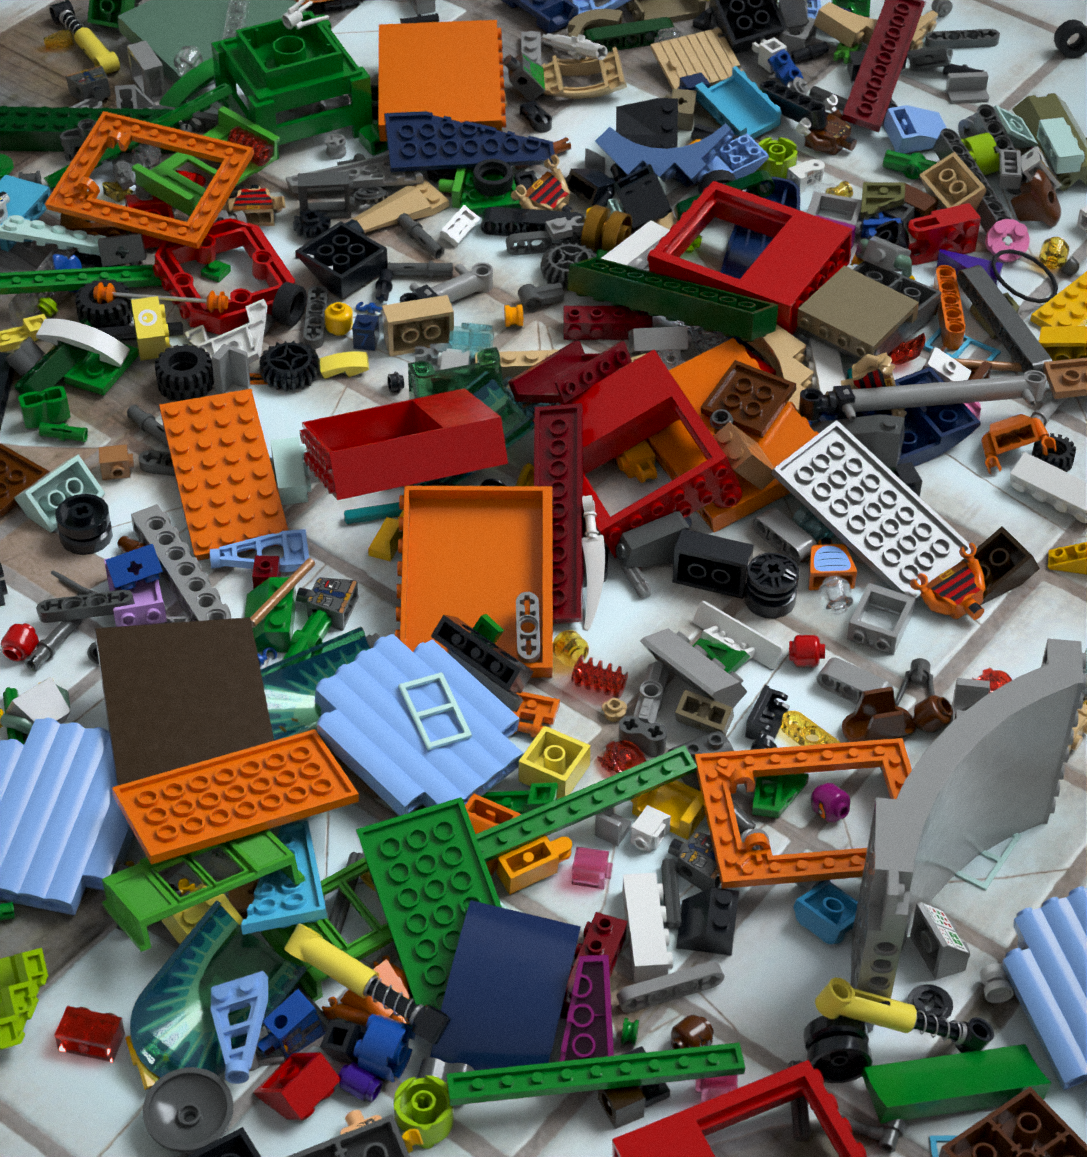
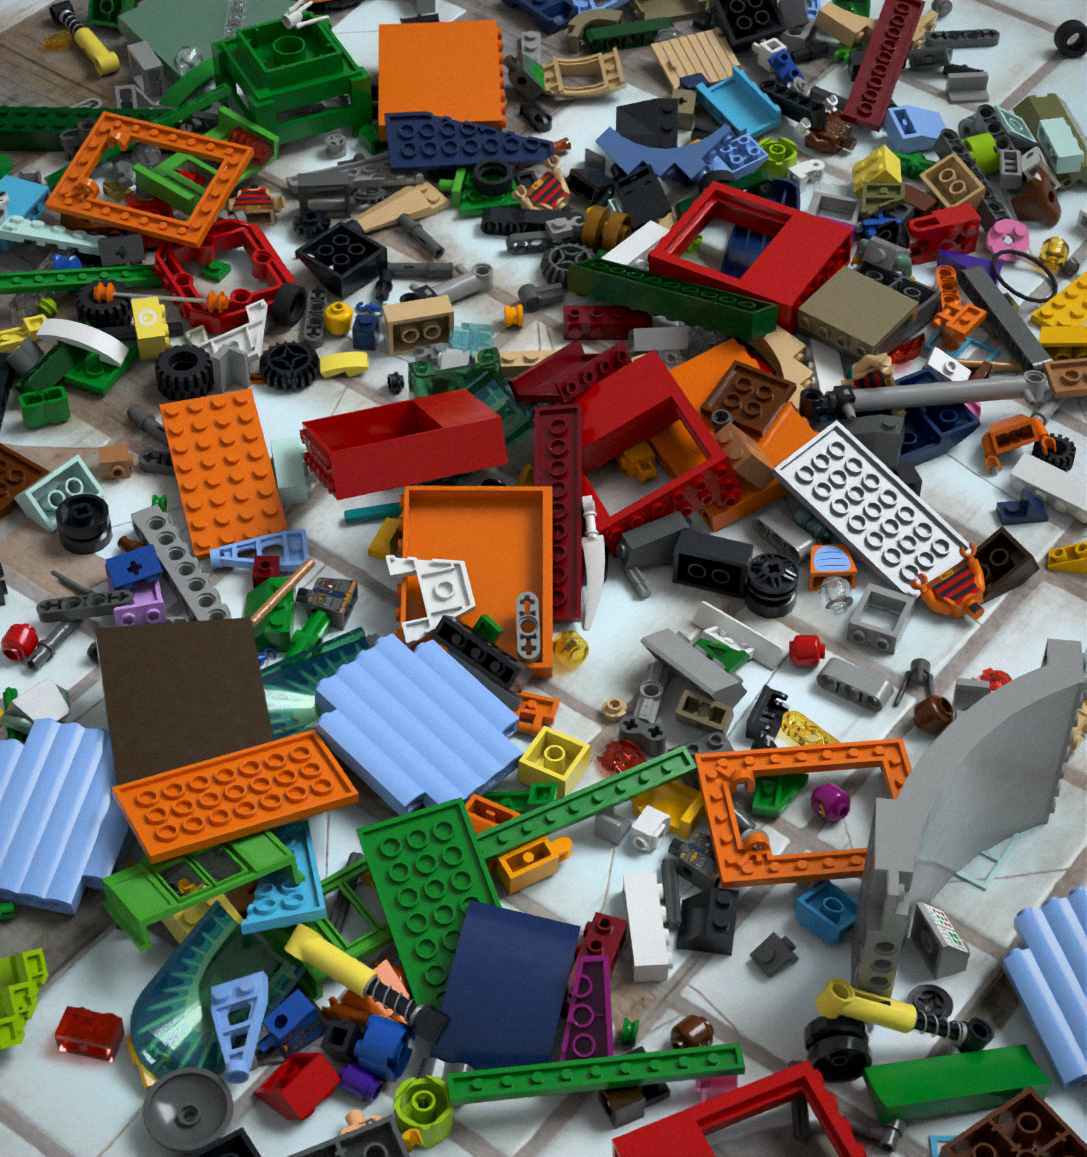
green pin [39,422,88,442] -> none
dark grey torso [66,66,111,102] -> none
light aqua window [398,672,472,751] -> none
white plate [439,205,480,247] -> none
white piece [542,33,608,60] -> none
clear red piece [571,654,628,699] -> none
clear pink brick [572,847,613,889] -> none
light grey beam [616,962,725,1013] -> none
clear yellow bush [826,181,853,198] -> none
reddish brown piece [842,687,916,742] -> none
white wheel [980,963,1013,1003] -> none
none -> green bush [152,495,167,512]
none -> white wing [385,555,476,647]
none -> dark grey bracket [749,932,799,977]
none -> light yellow brick [852,145,902,200]
none -> orange plate [931,300,987,340]
none -> dark blue slope [996,488,1049,526]

